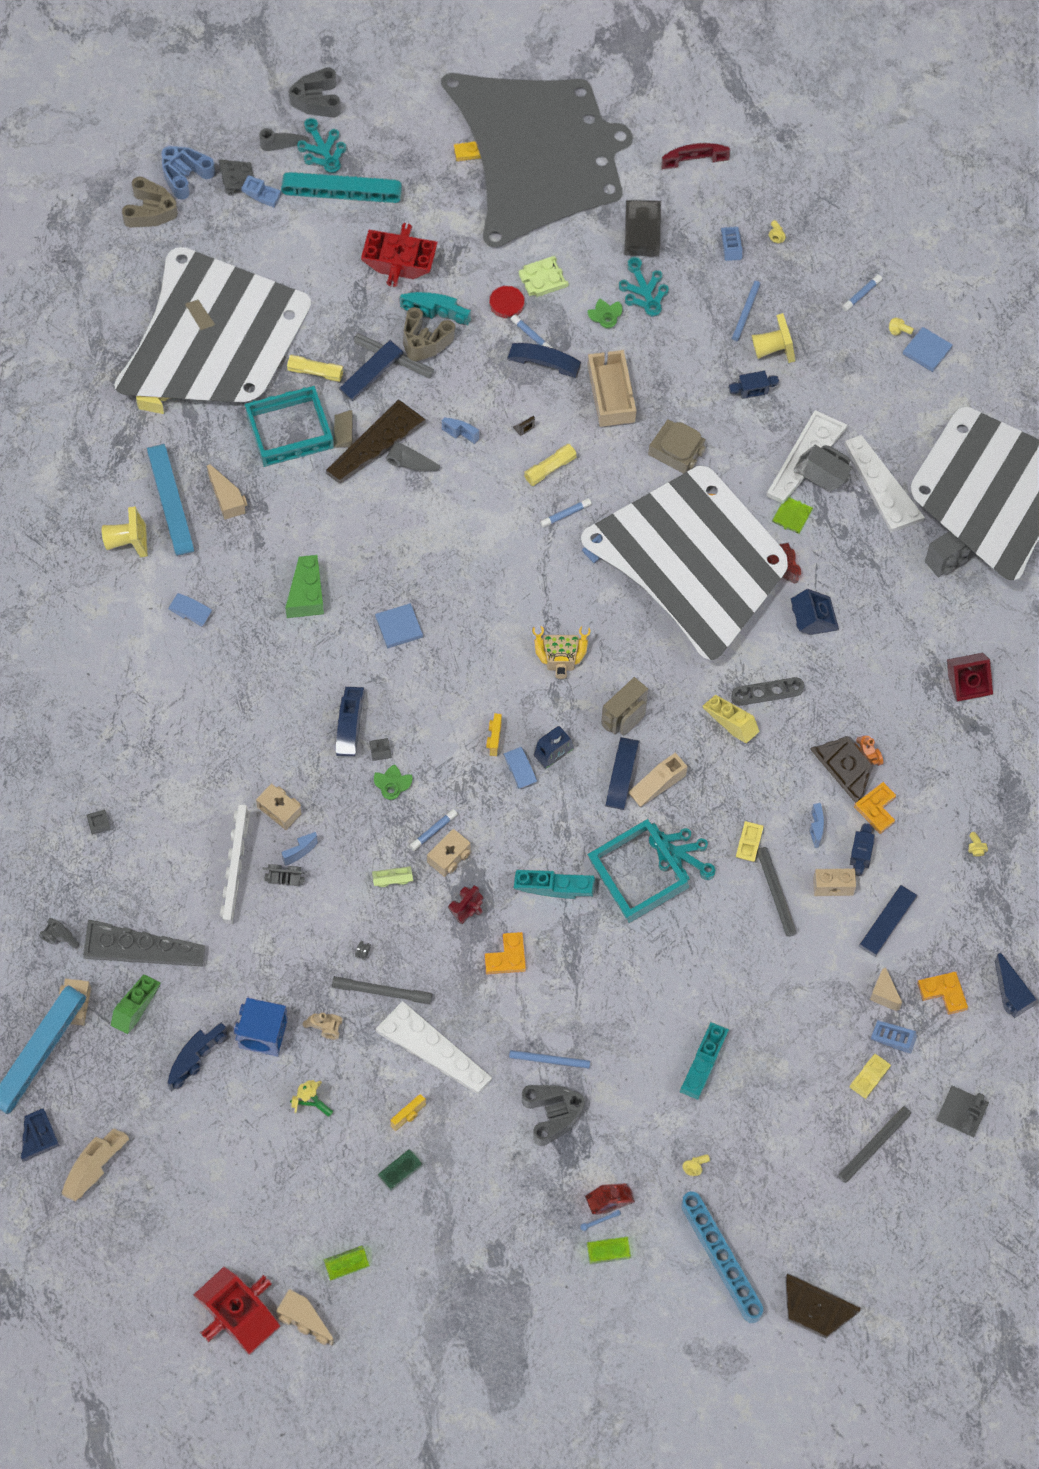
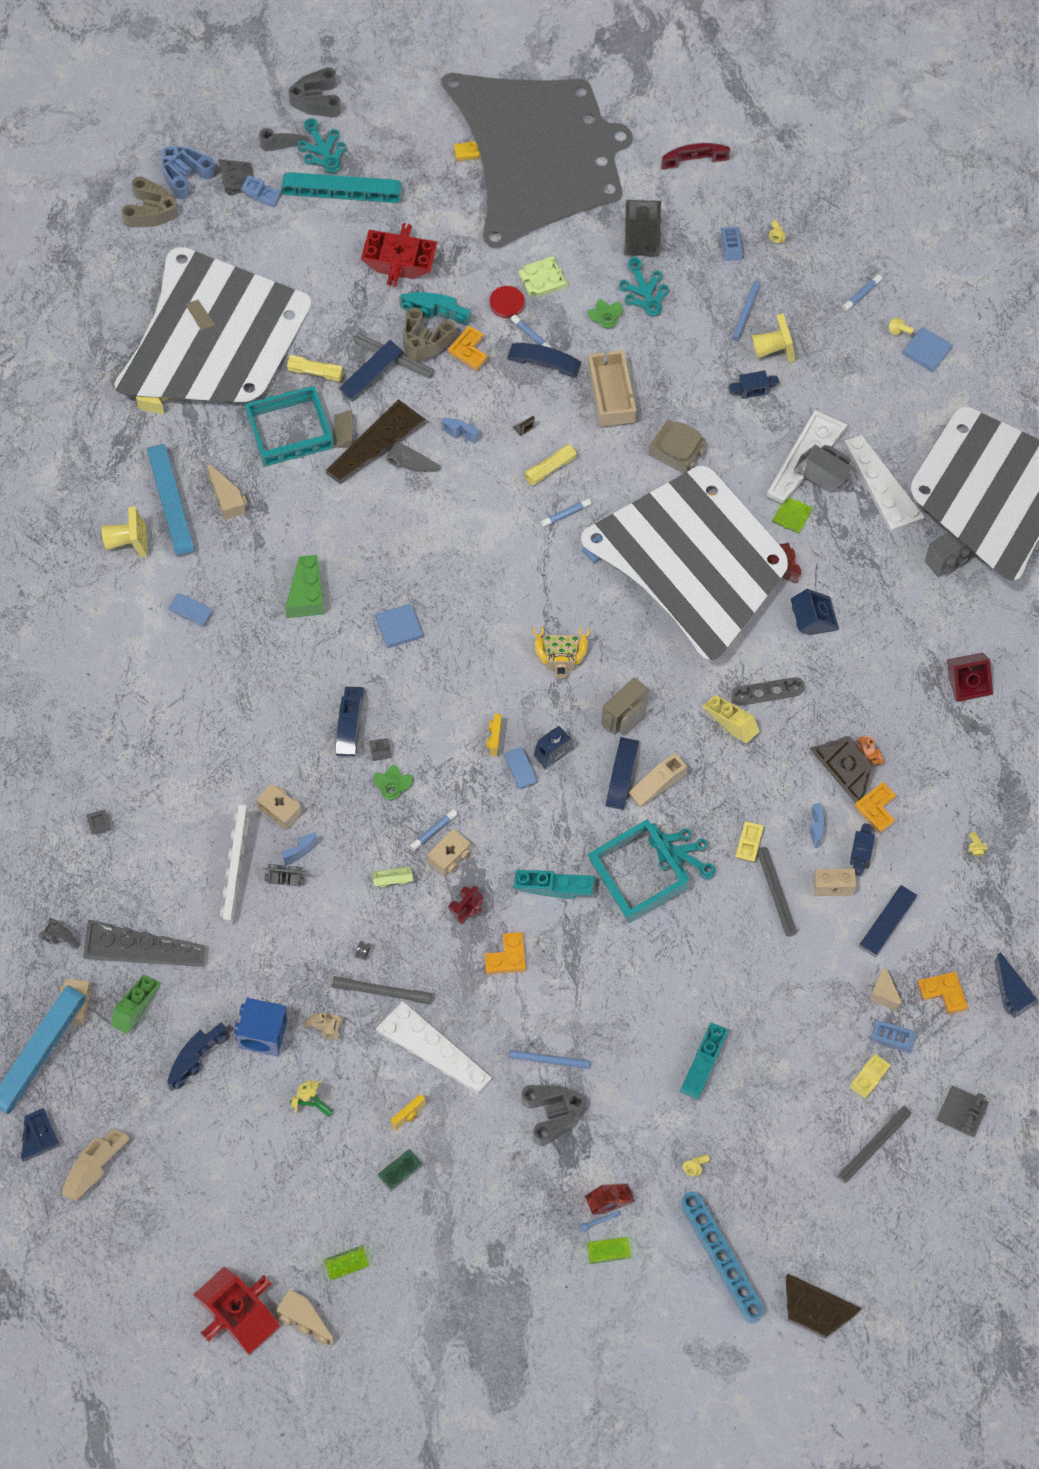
none -> light orange plate [448,325,488,371]

